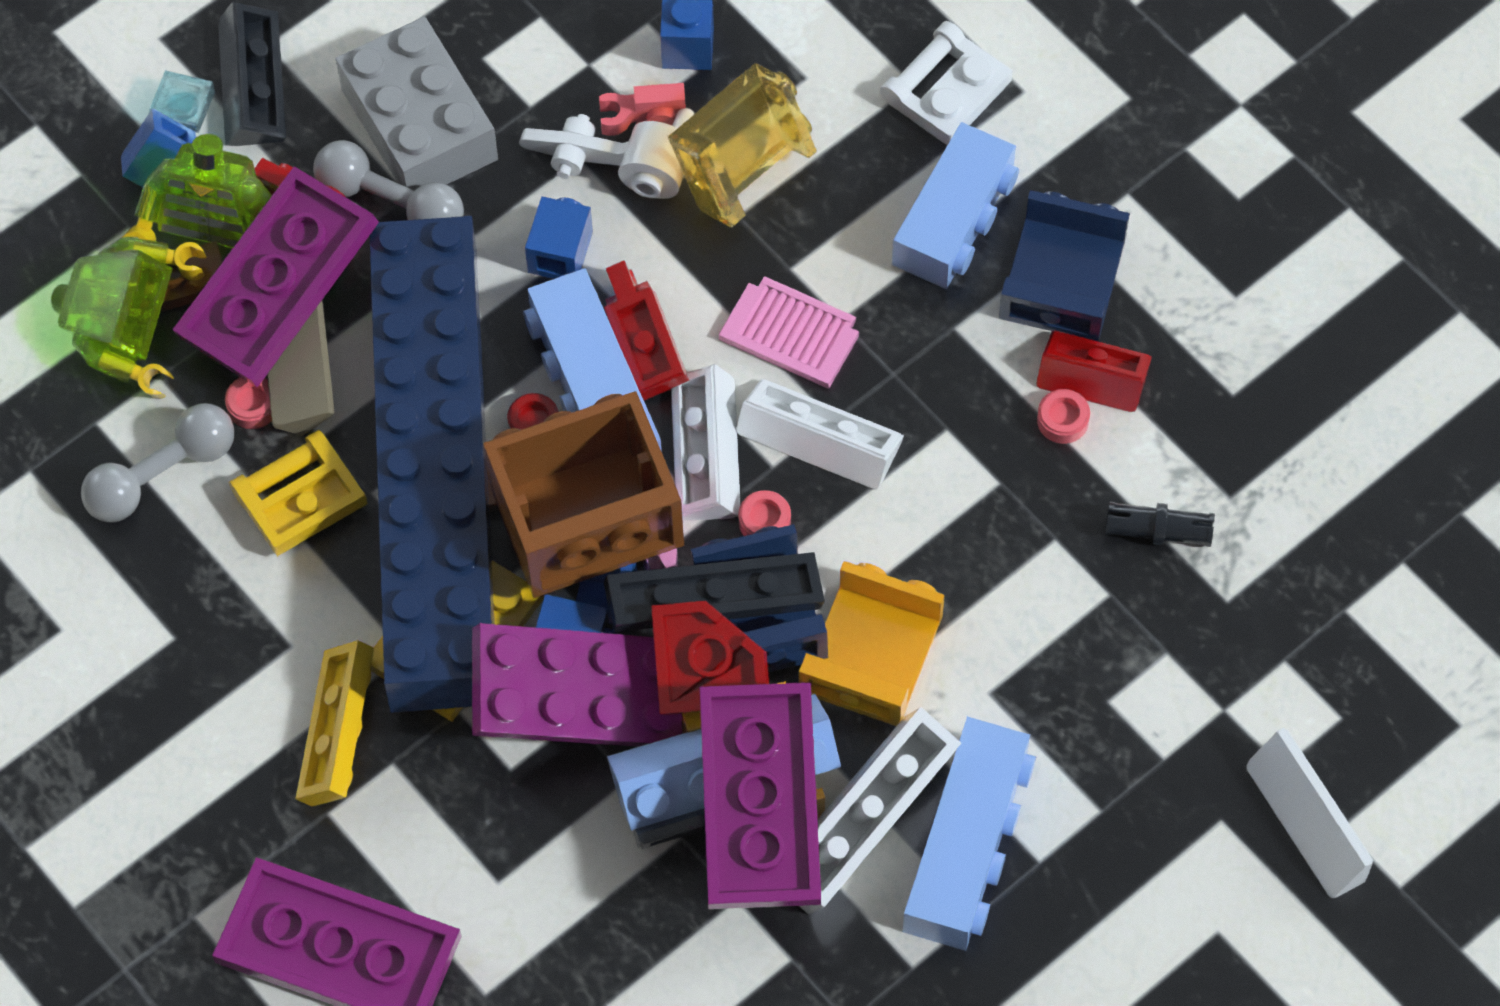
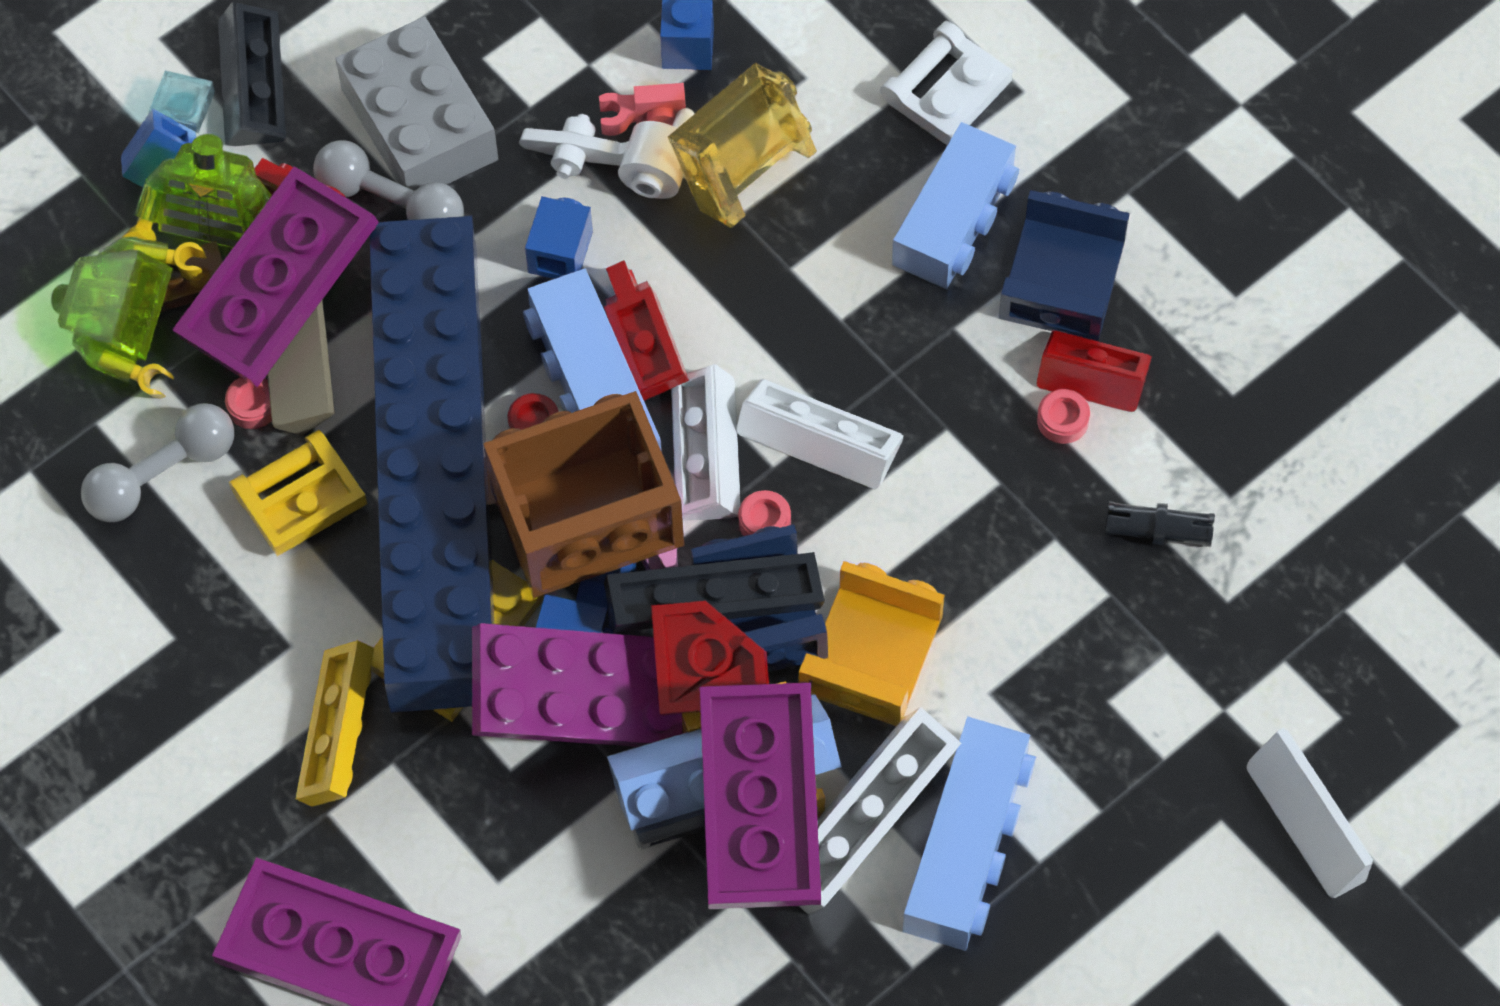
bright pink window [719,276,859,389] -> none

